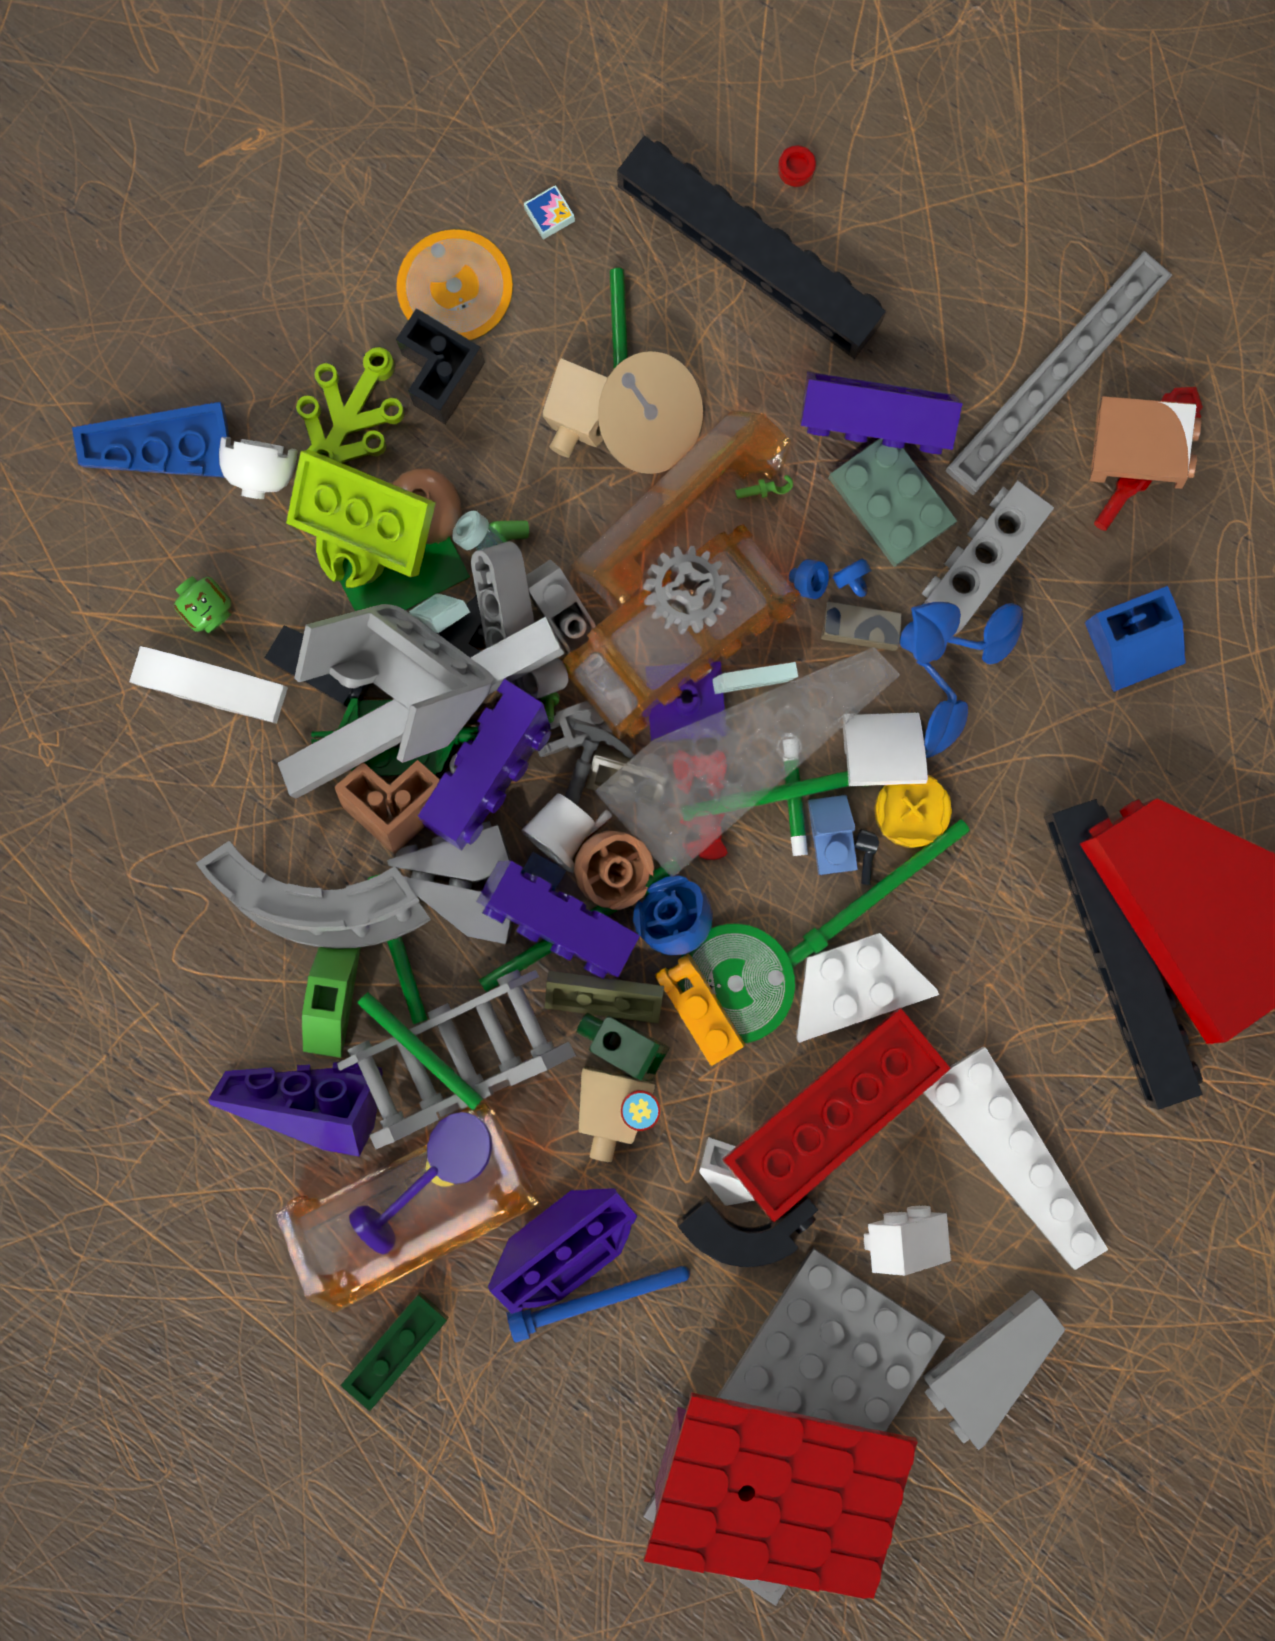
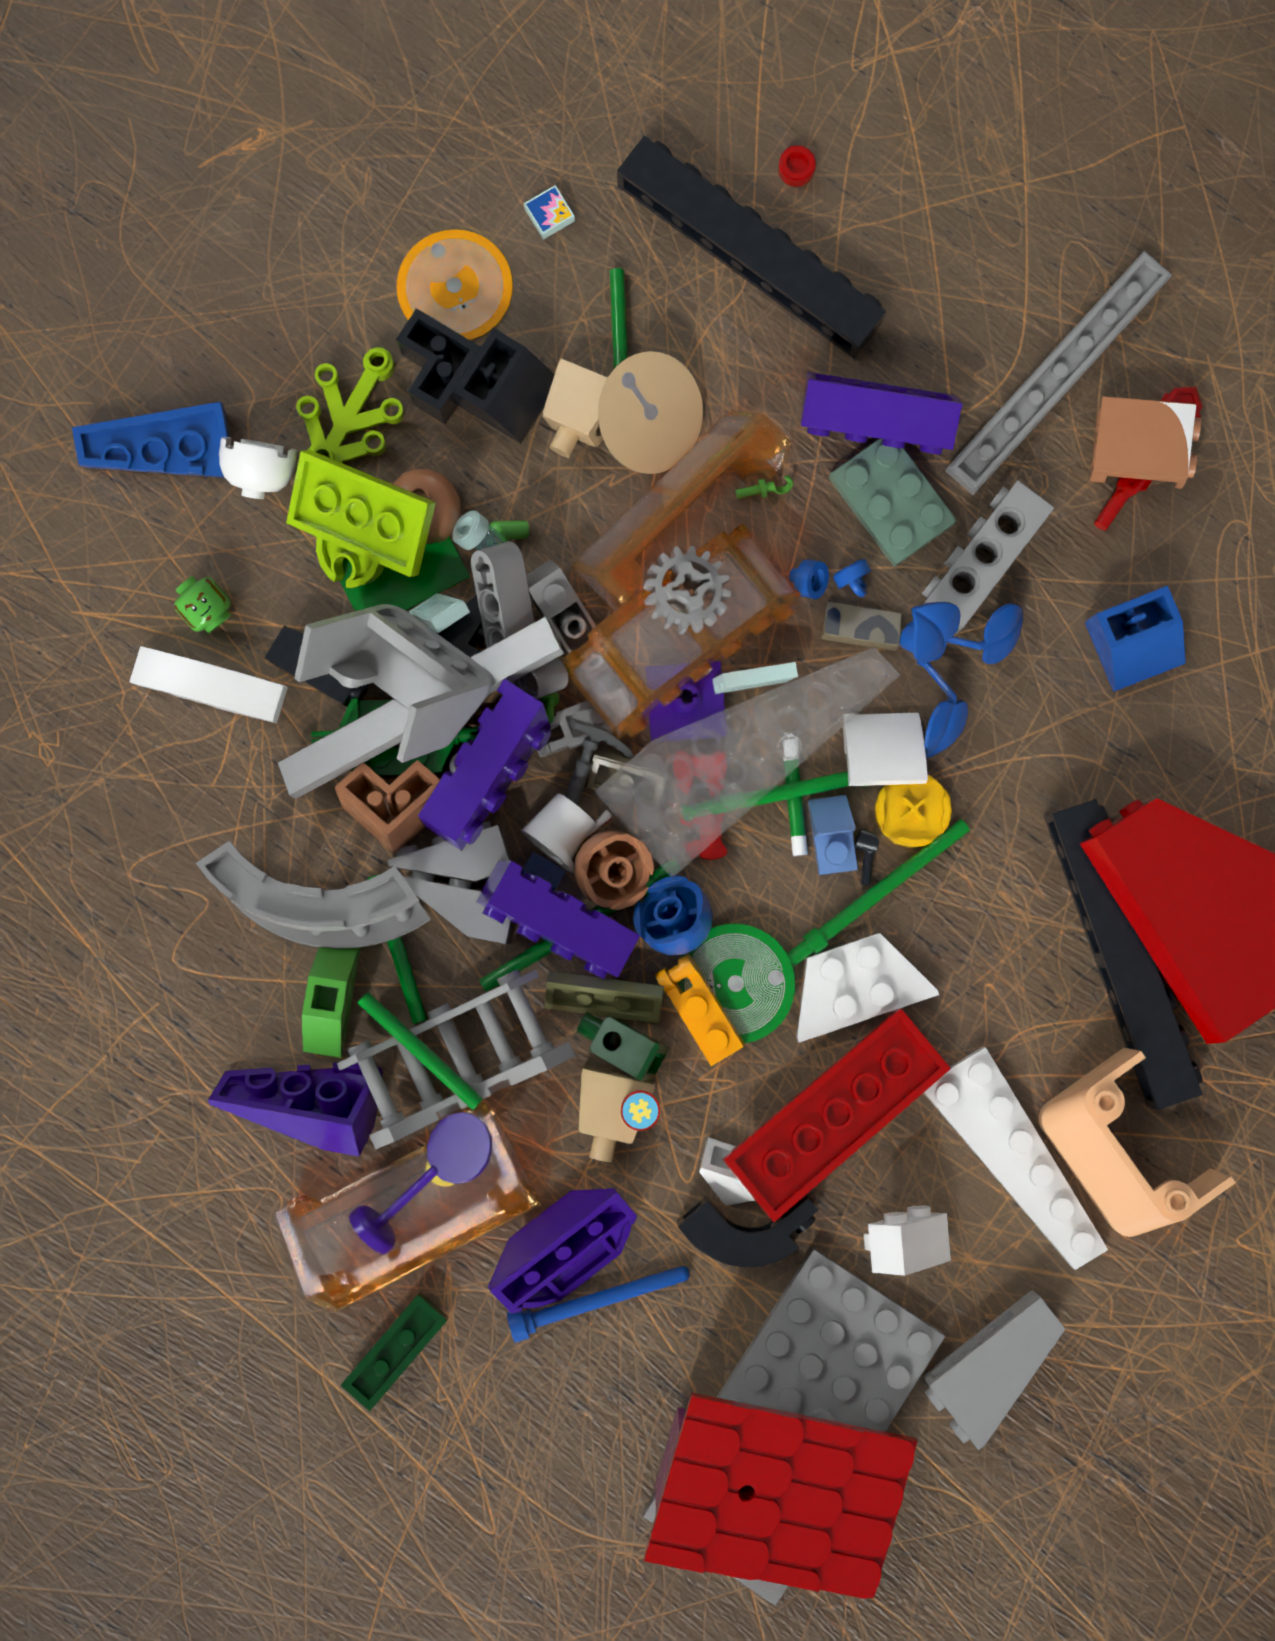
none -> black slope [453,328,555,444]
none -> light nougat windscreen [1038,1048,1236,1237]

